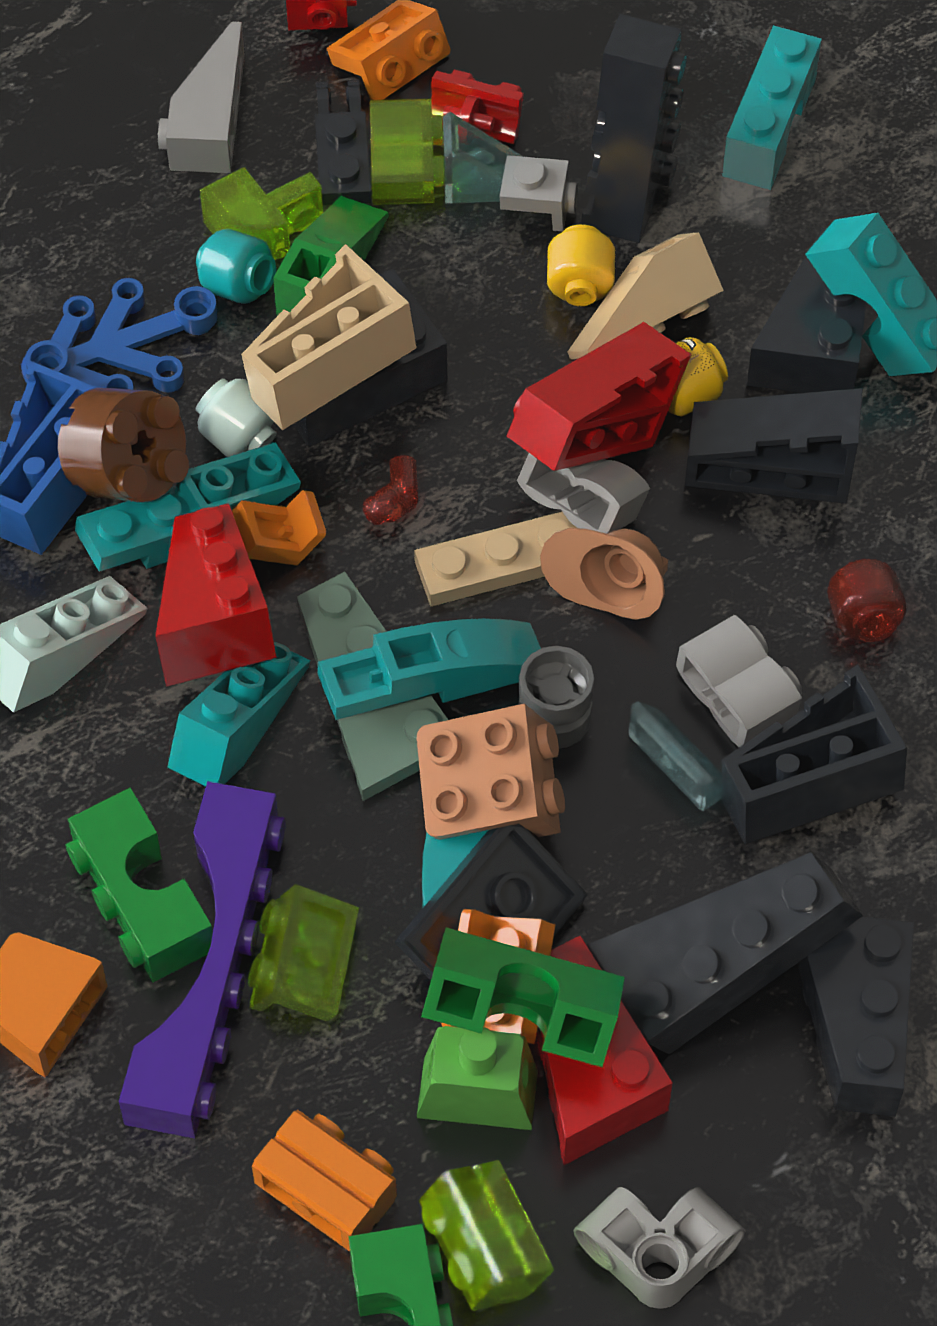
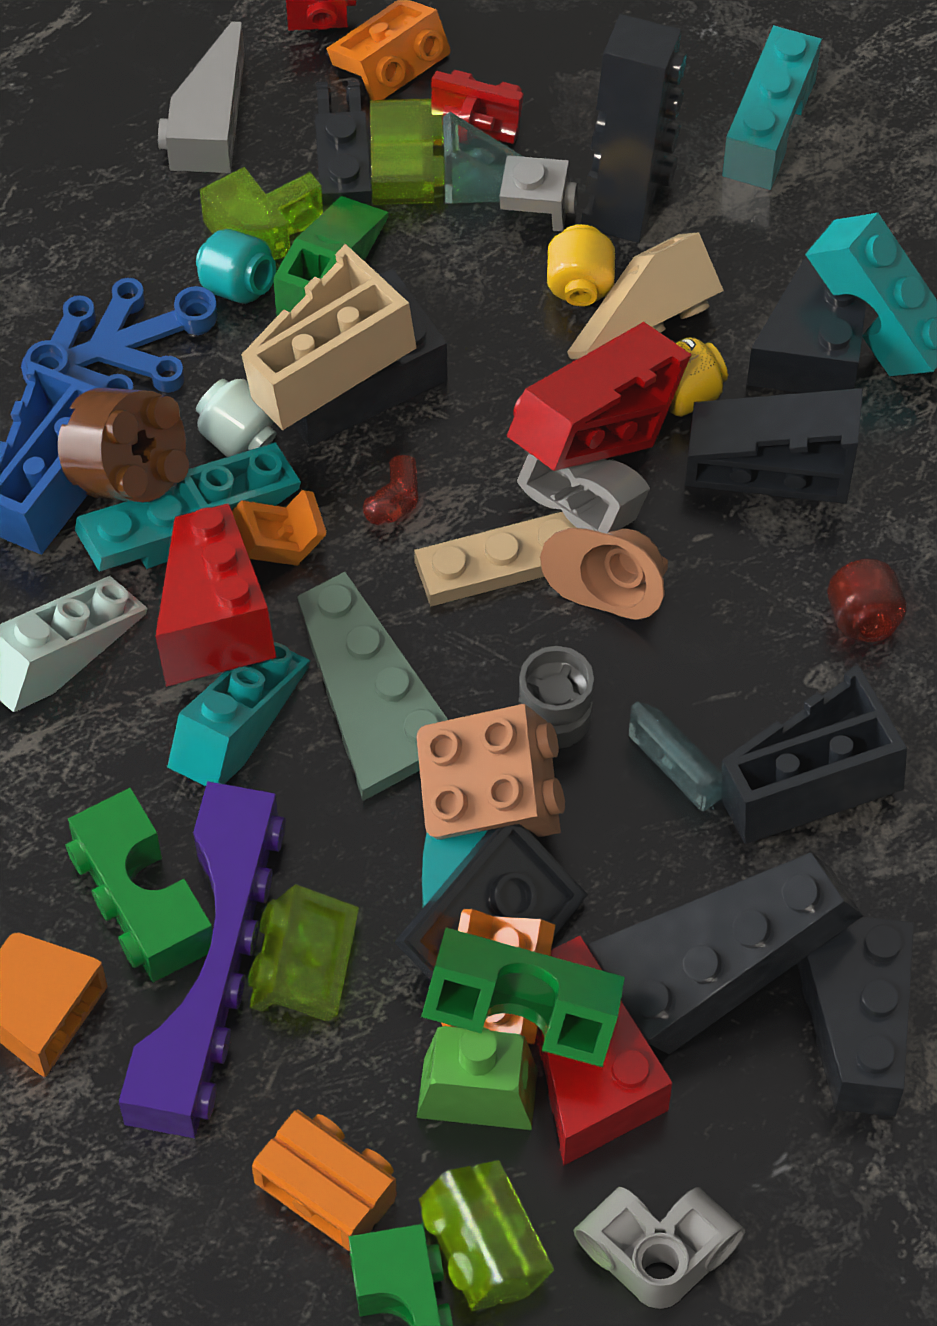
teal slope [318,619,541,720] -> none
light grey brick [676,615,802,747] -> none

